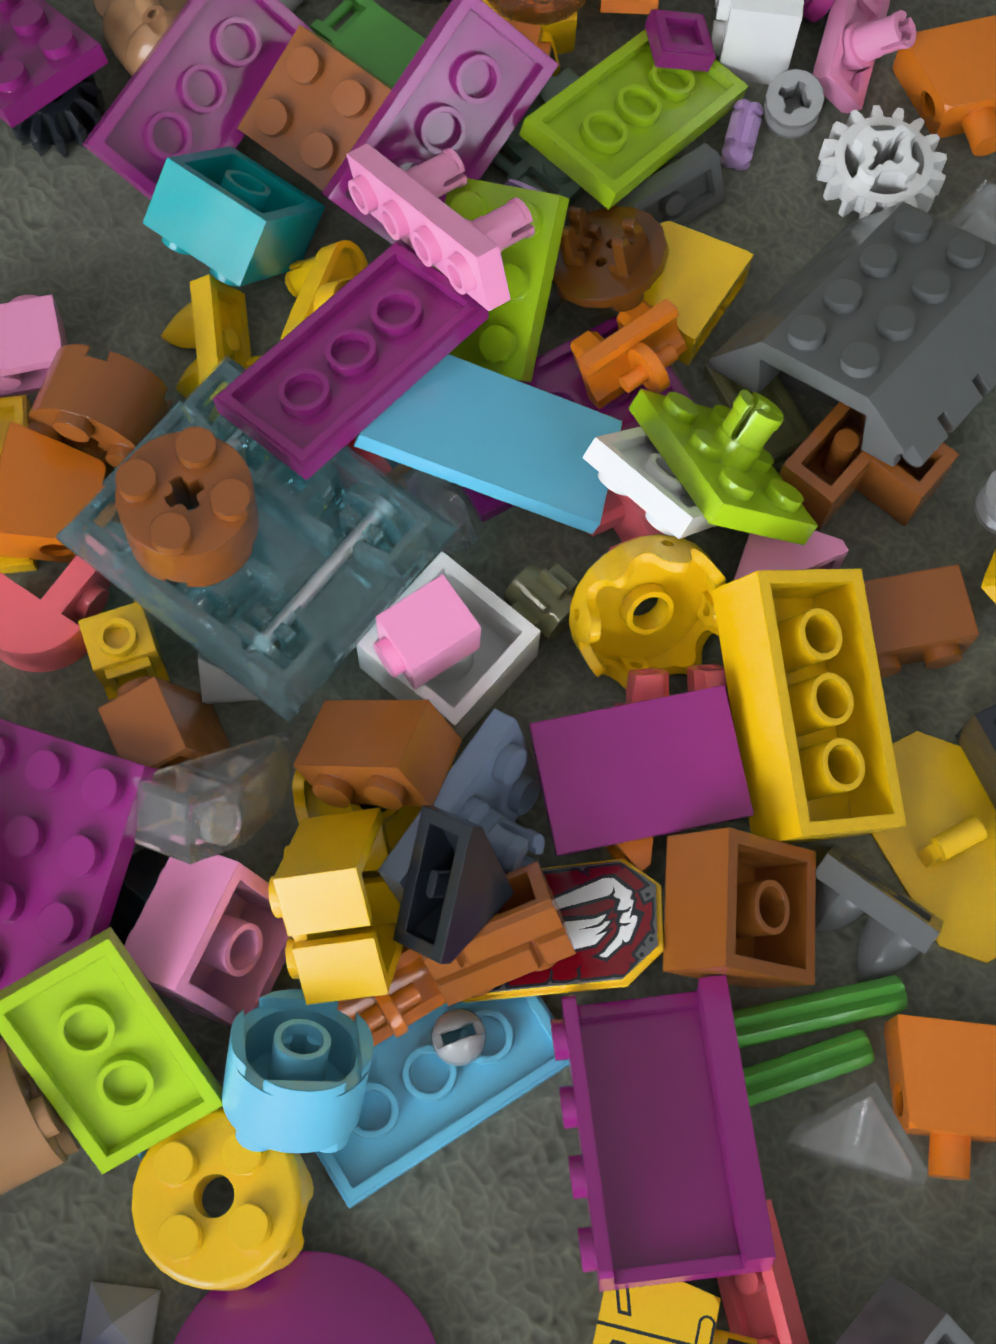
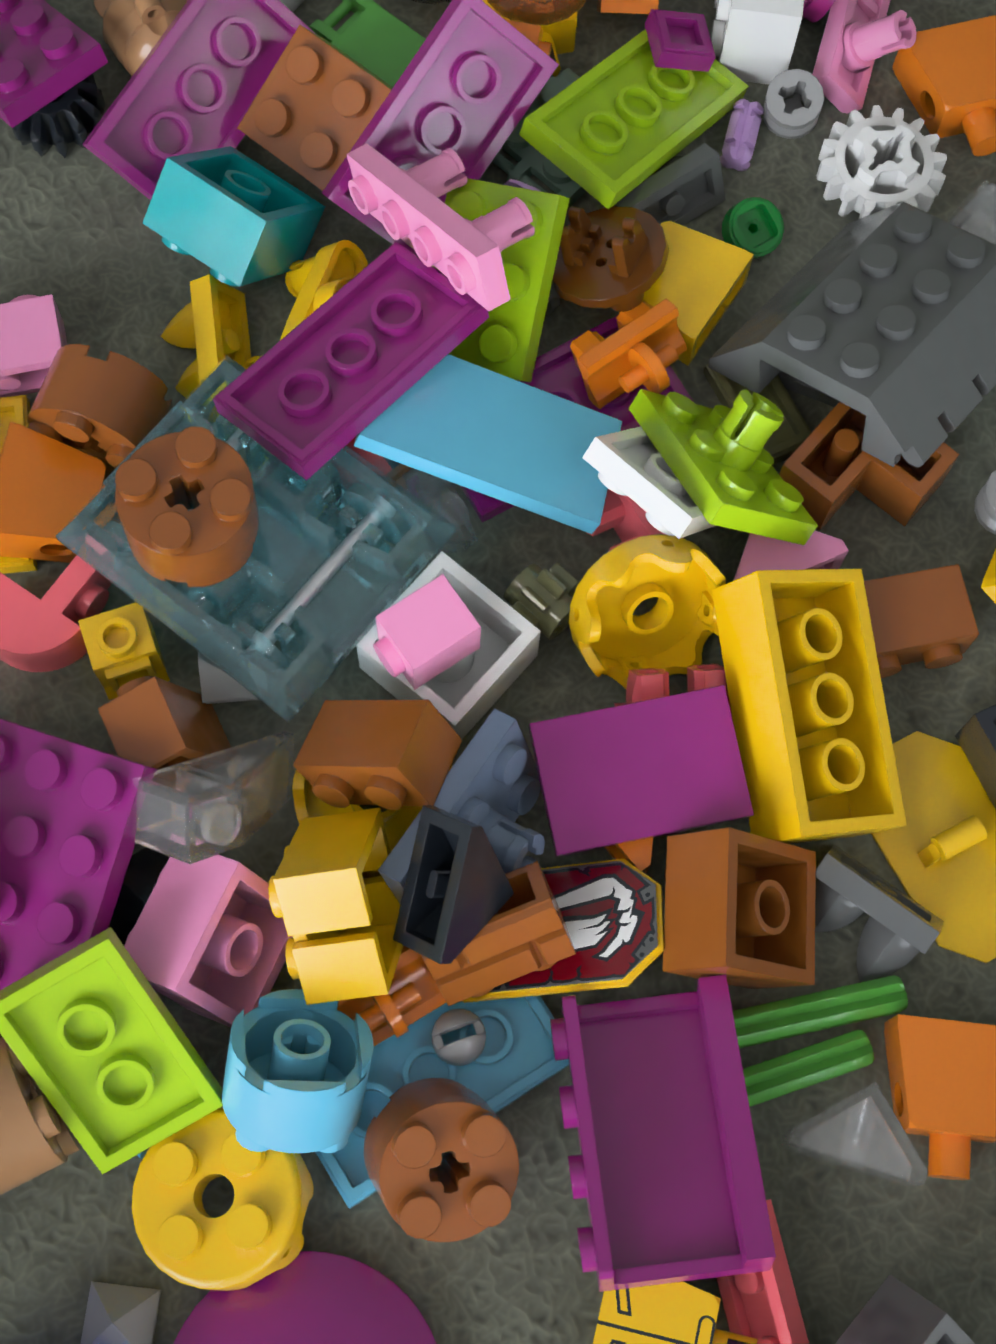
none -> dark orange brick [364,1078,519,1242]
none -> green tile [722,197,784,259]

